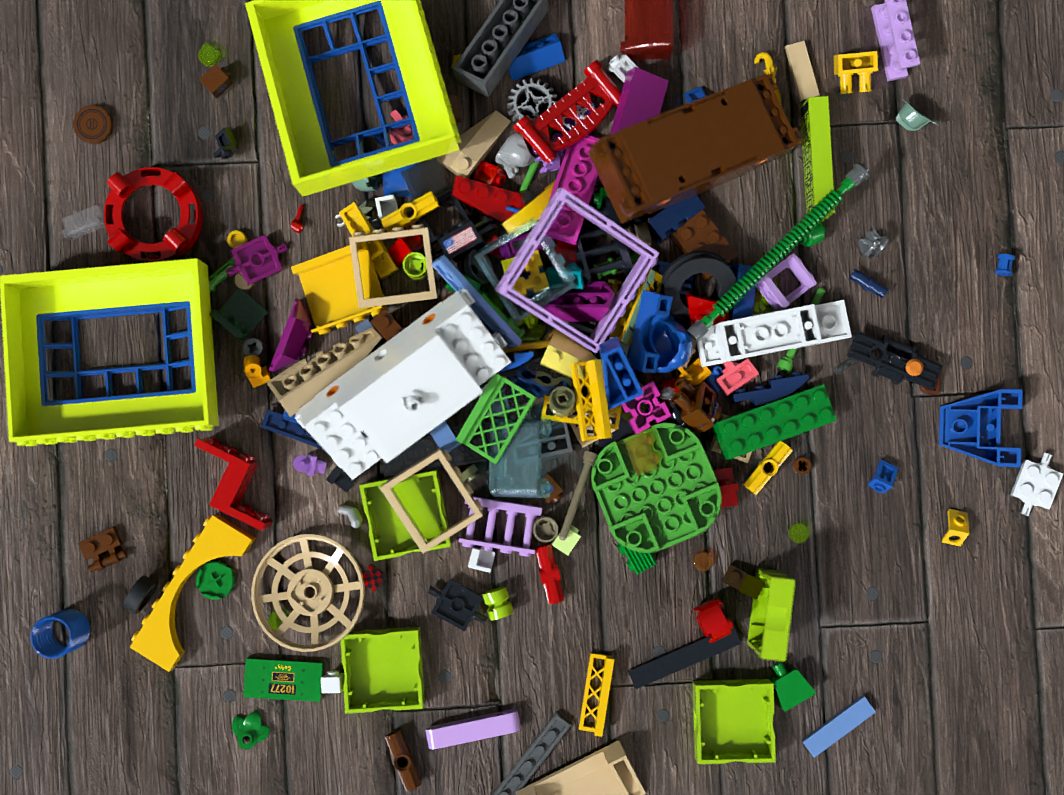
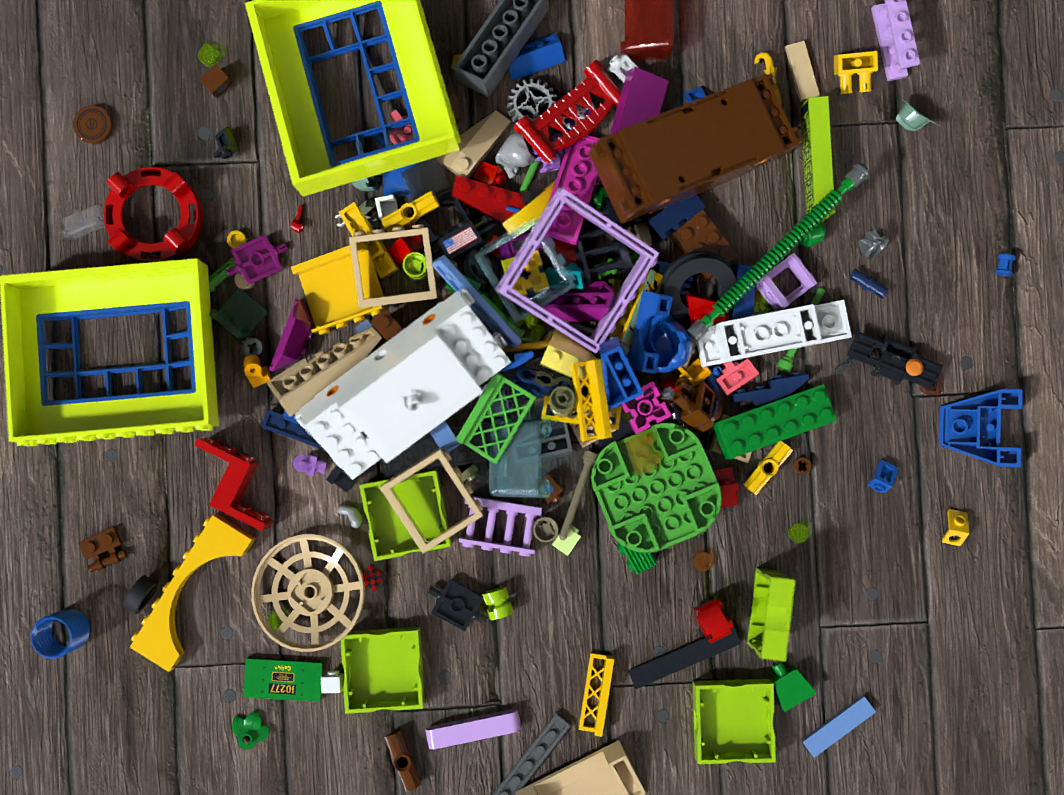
green tile [196,561,235,600] -> none
white panel [468,547,495,573] -> none
red piece [535,544,564,605] -> none
dark brown slope [722,564,765,599] -> none
white plate [1010,453,1063,516] -> none

